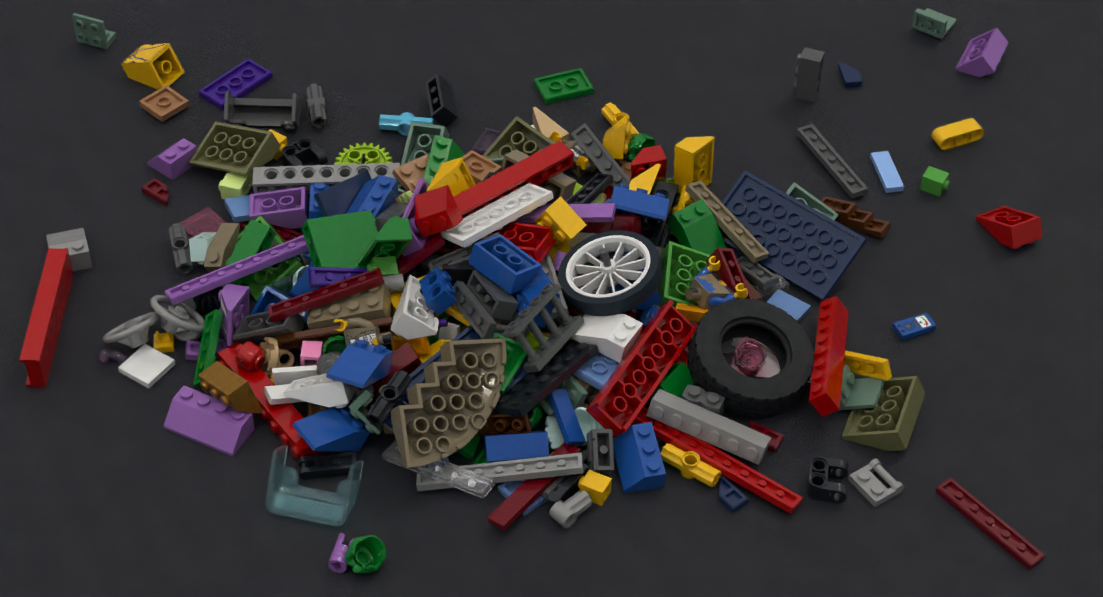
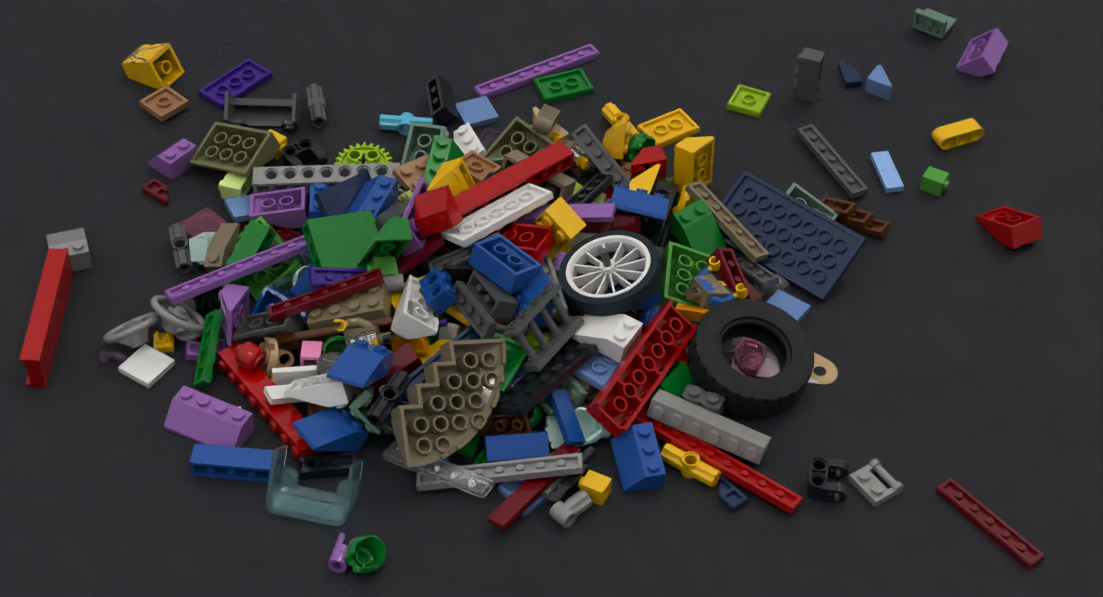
sand green bracket [72,13,117,49] -> none
pearl gold slope [198,361,263,414] -> none
dark grey brick [587,429,614,475] -> none
dark red tile [749,421,784,453] -> none
red brick [809,295,849,417] -> none
sand green bracket [840,365,885,410] -> none
olive slope [842,376,925,451] -> none
yellow plate [844,350,892,381] -> none
blue tile [892,313,937,340] -> none
none -> blue brick [189,444,278,483]
none -> white wing [454,123,488,156]
none -> medium blue tile [455,96,499,128]
none -> medium lavender tile [474,44,600,99]
none -> dark tan beam [532,104,561,135]
none -> yellow tile [636,108,700,147]
none -> lime tile [726,84,771,118]
none -> medium blue slope [865,65,892,100]

